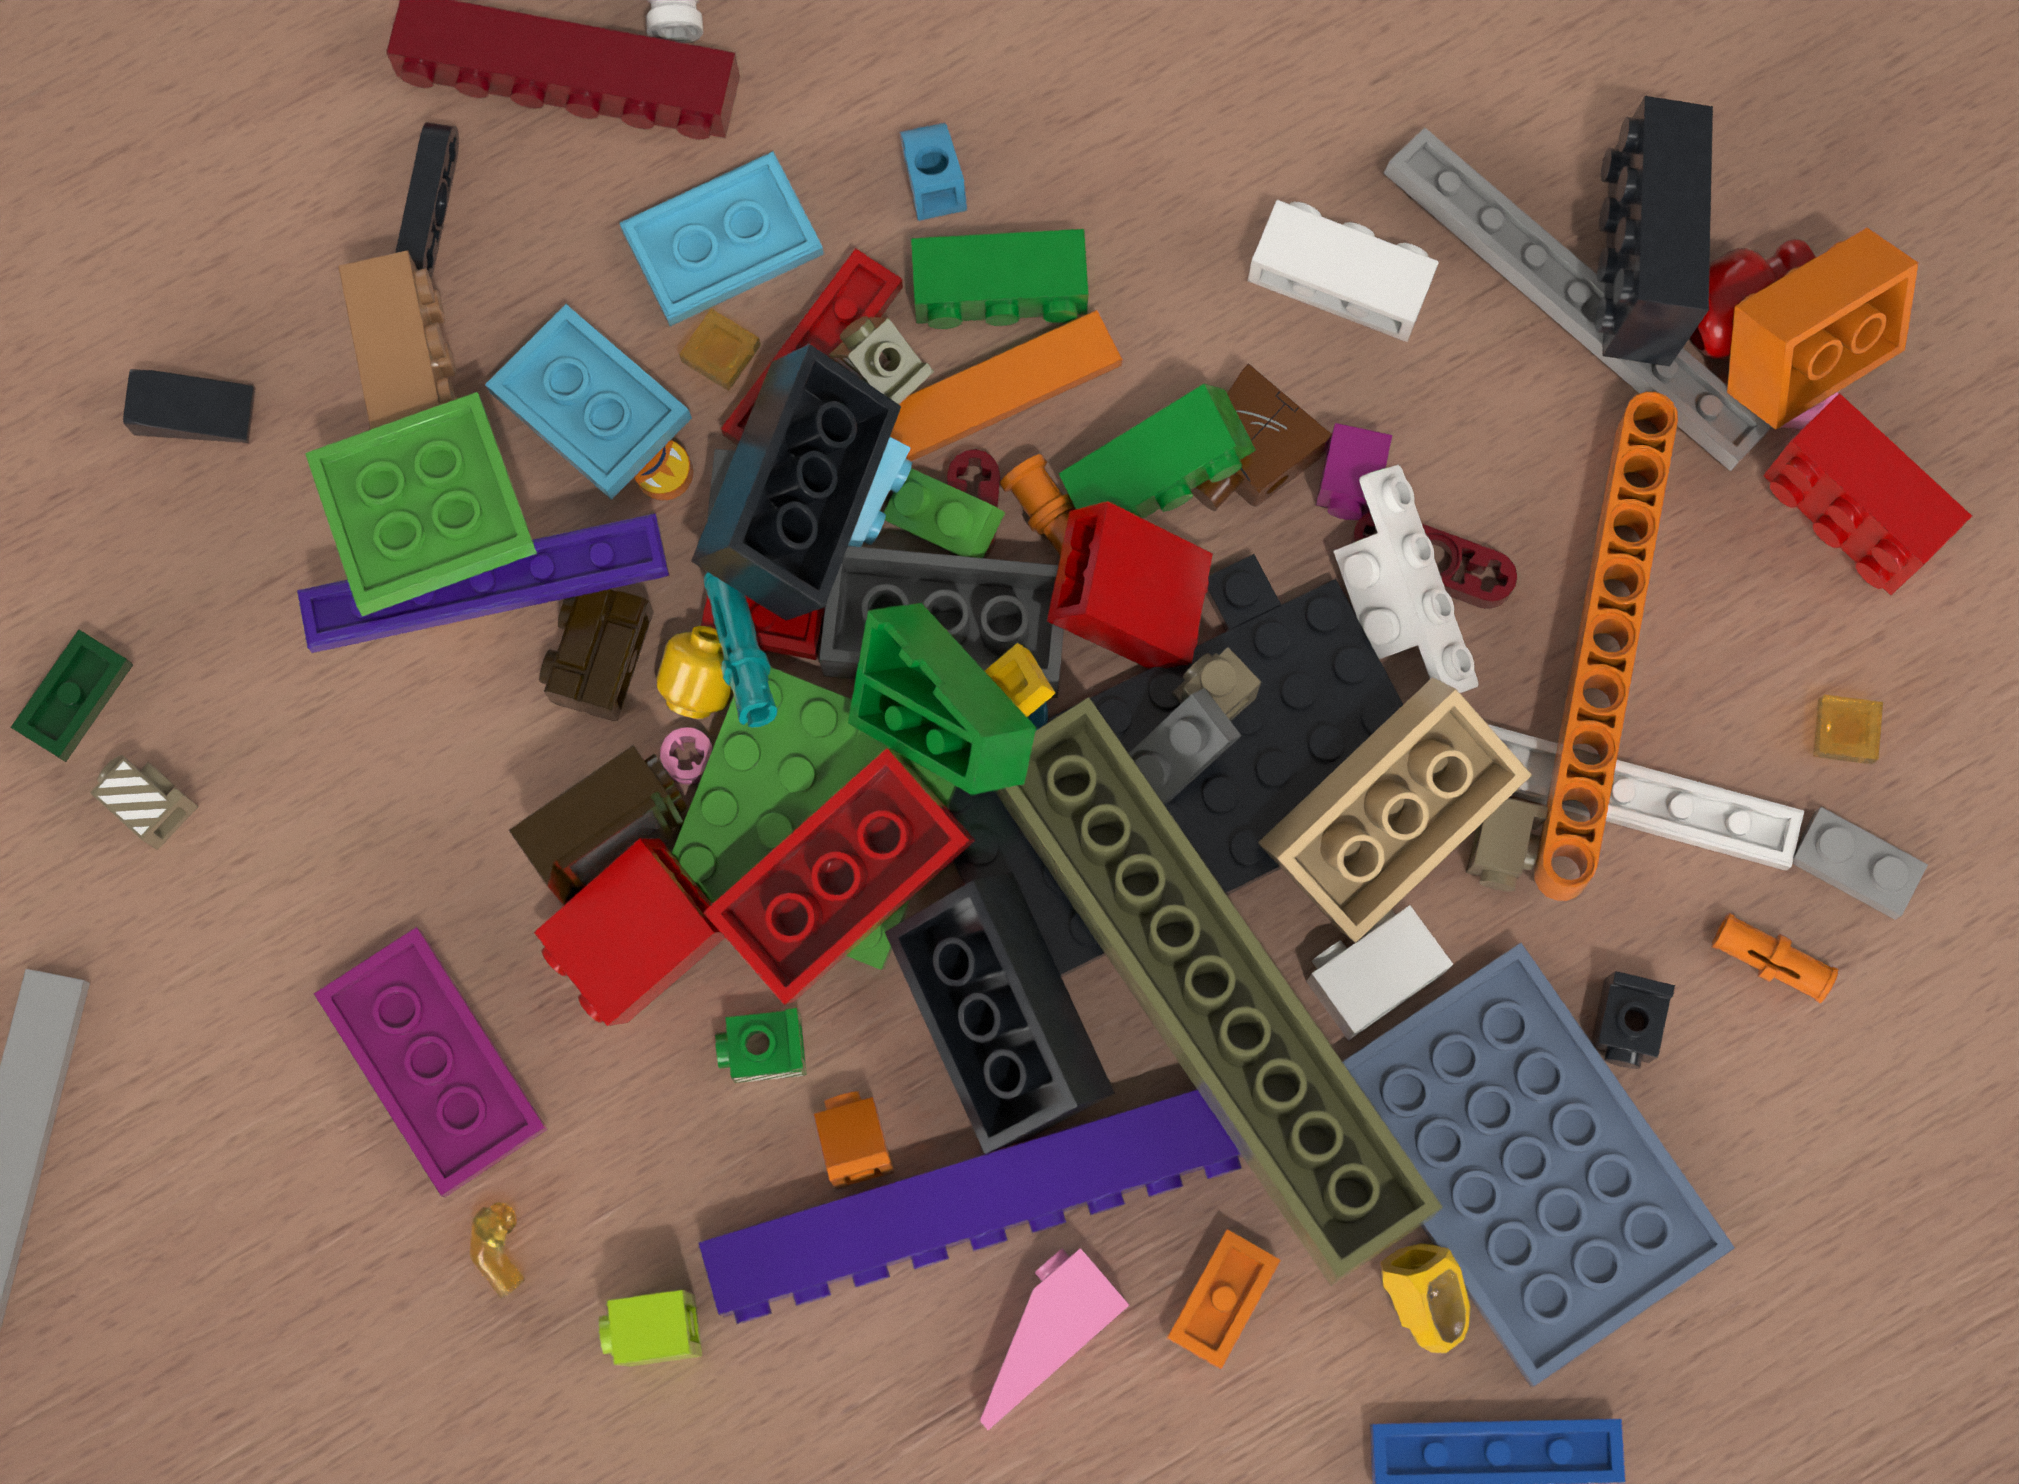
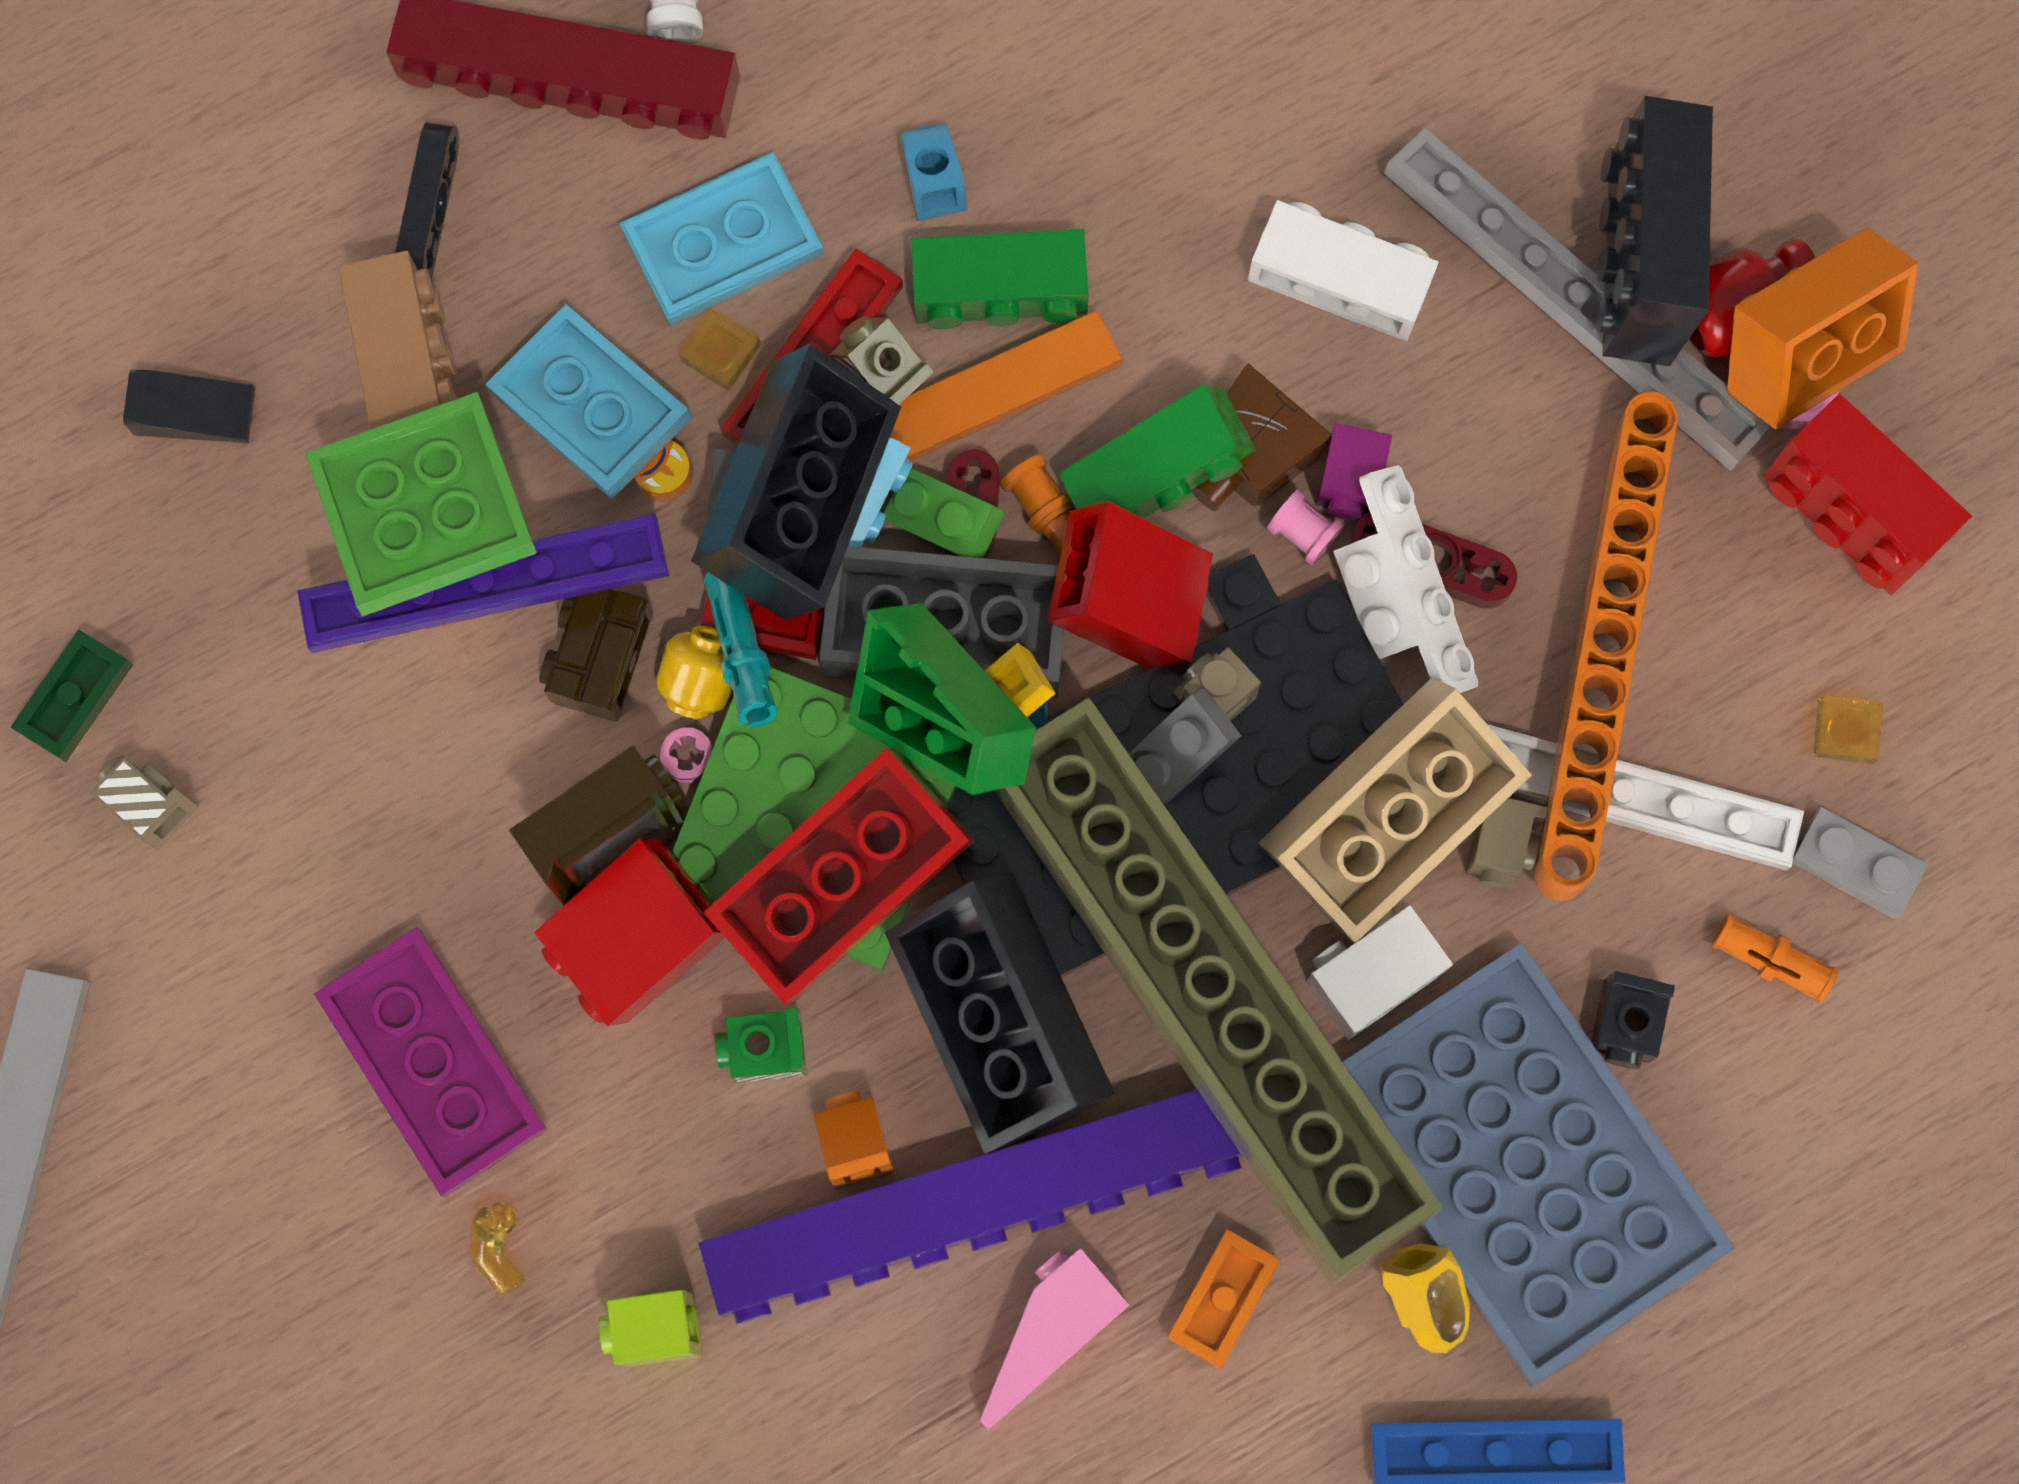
none -> bright pink bush [1266,489,1344,566]

